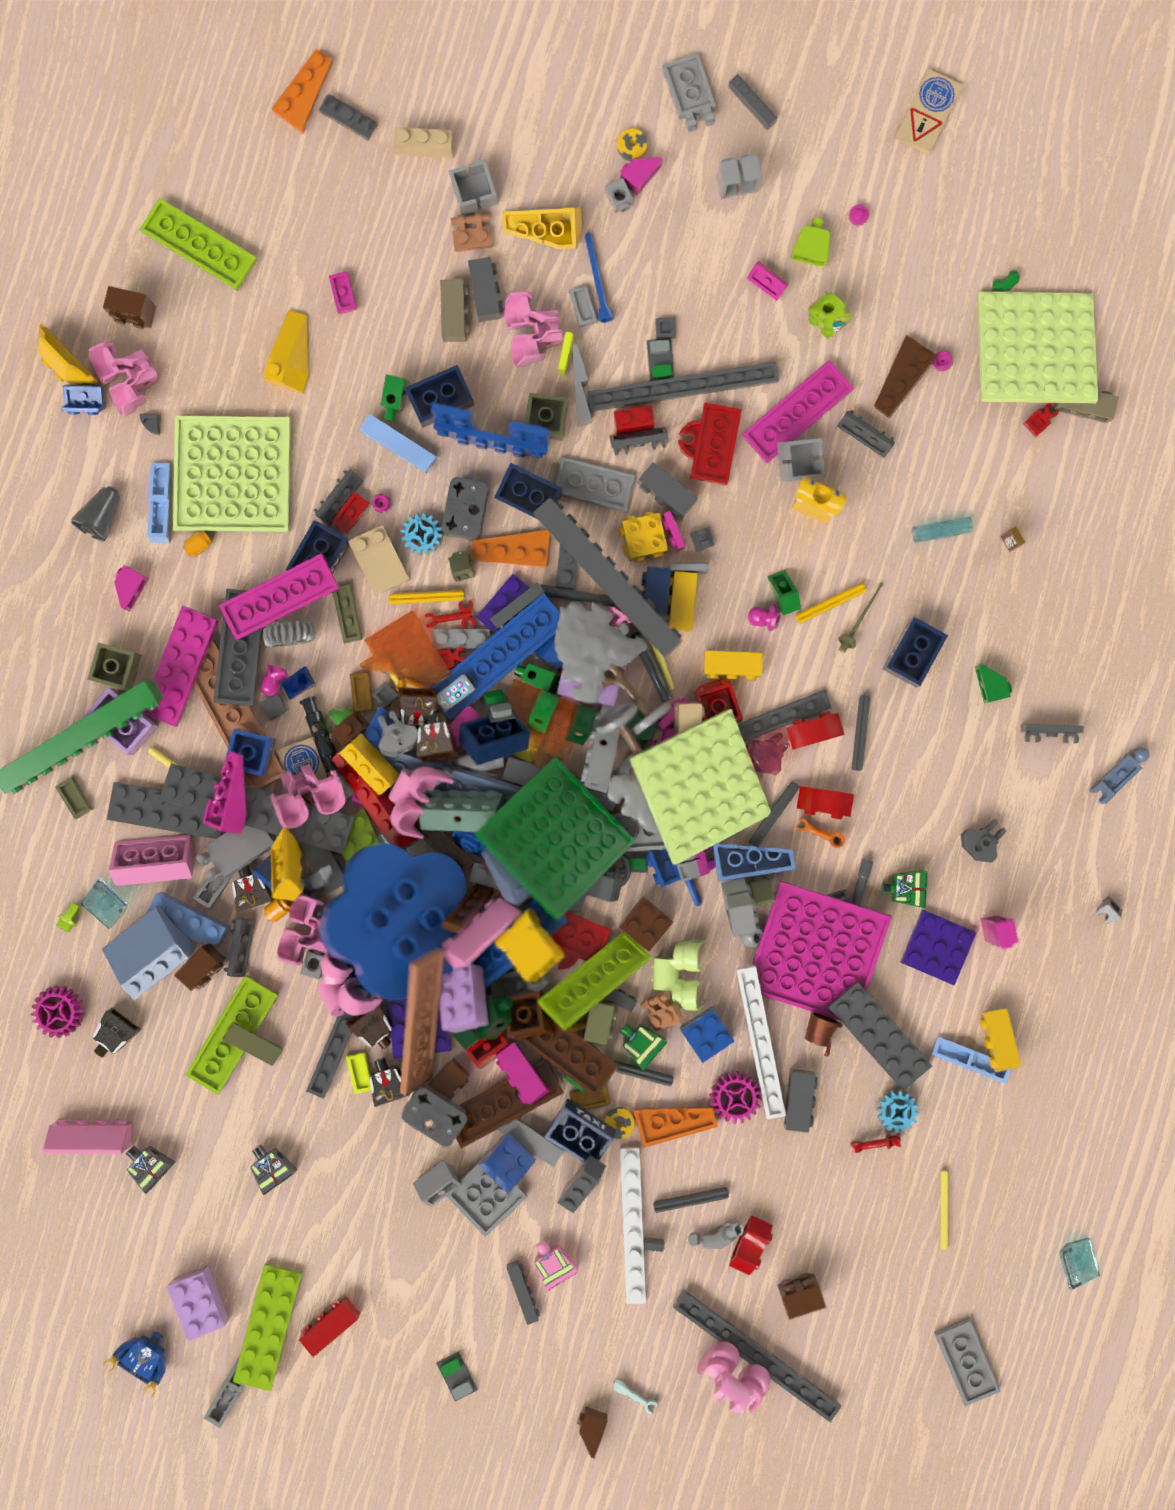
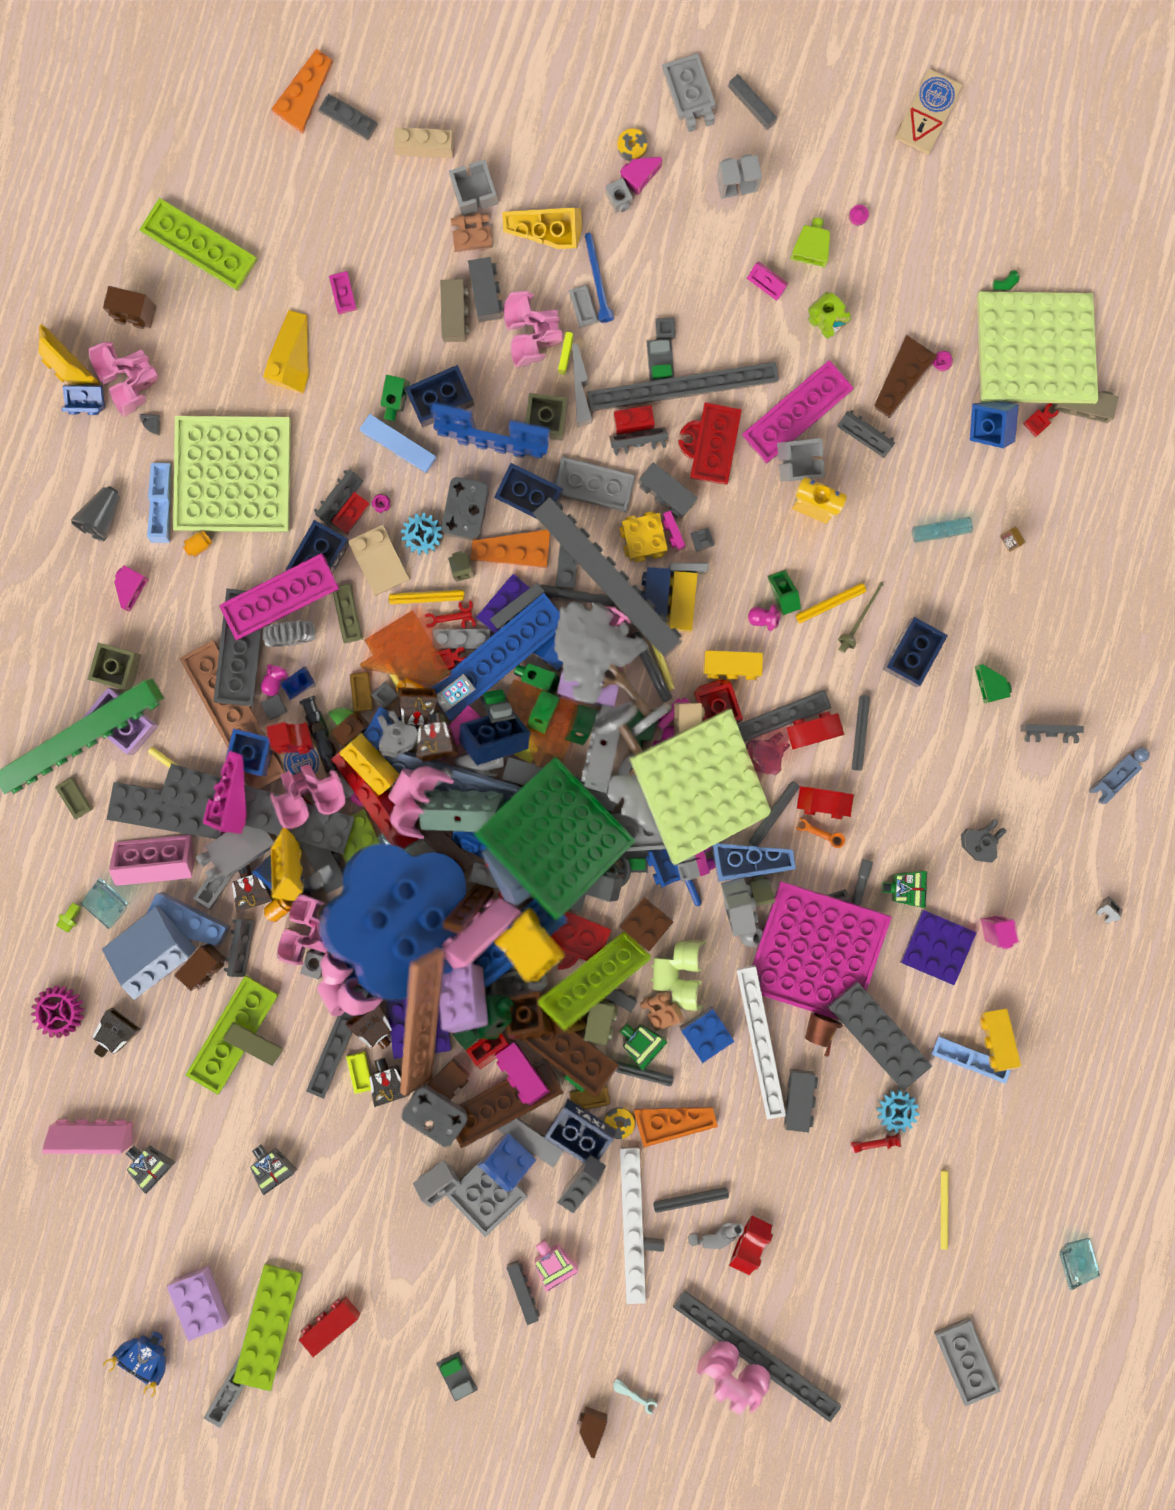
dark pink plate [144,605,219,727] -> none
dark pink gear [710,1071,762,1124] -> none
reddish brown brick [777,1273,826,1320] -> none
none -> red brick [266,722,314,755]
none -> blue slope [970,401,1018,448]

